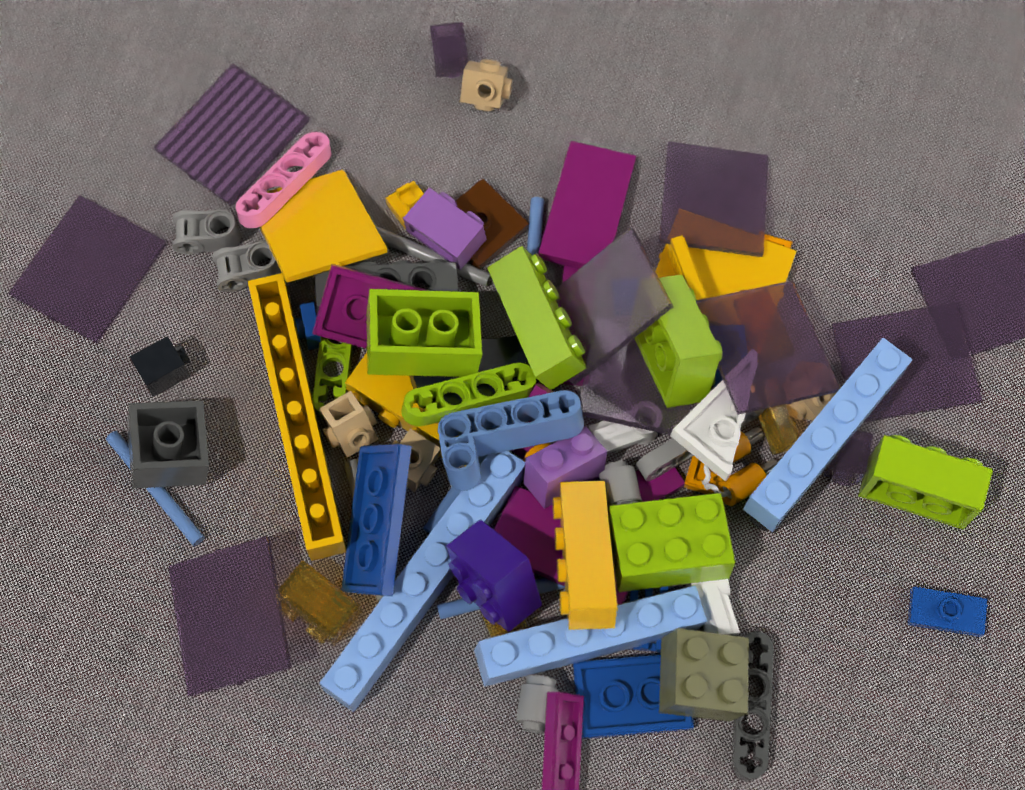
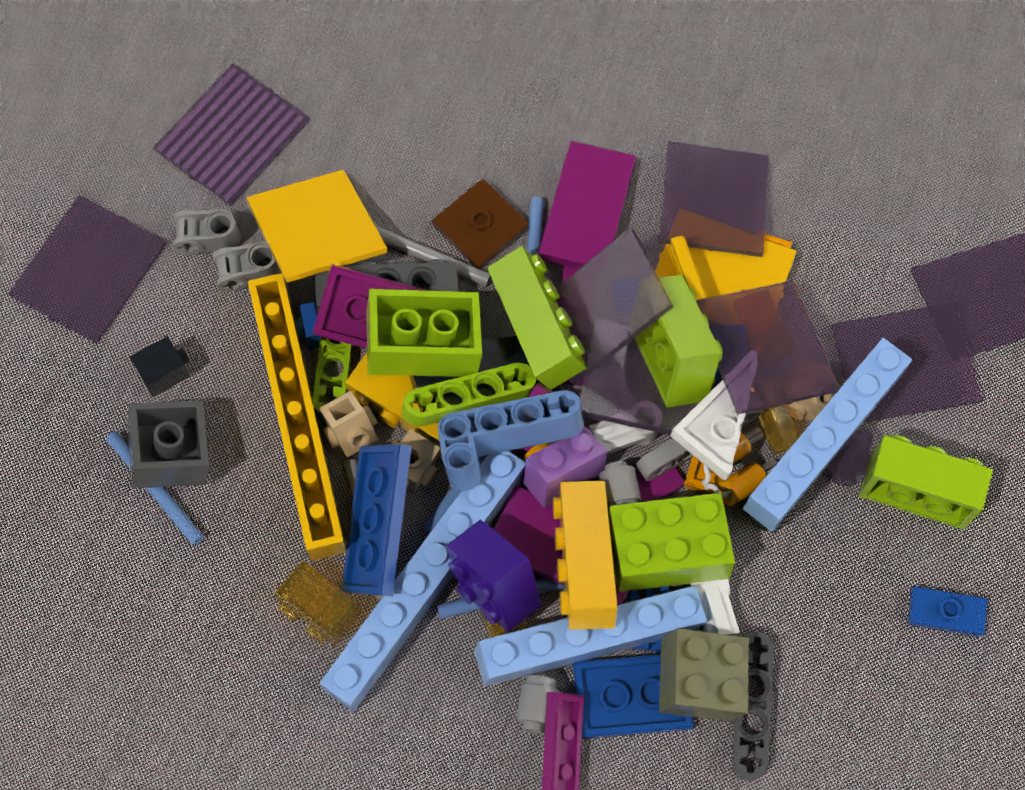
clear purple piece [168,536,292,697] -> none
bright pink beam [236,132,331,228] -> none
yellow tile [386,180,424,229] -> none
medium lavender brick [403,187,486,270] -> none
clear purple brick [430,22,468,78] -> none
tan brick [460,59,512,111] -> none

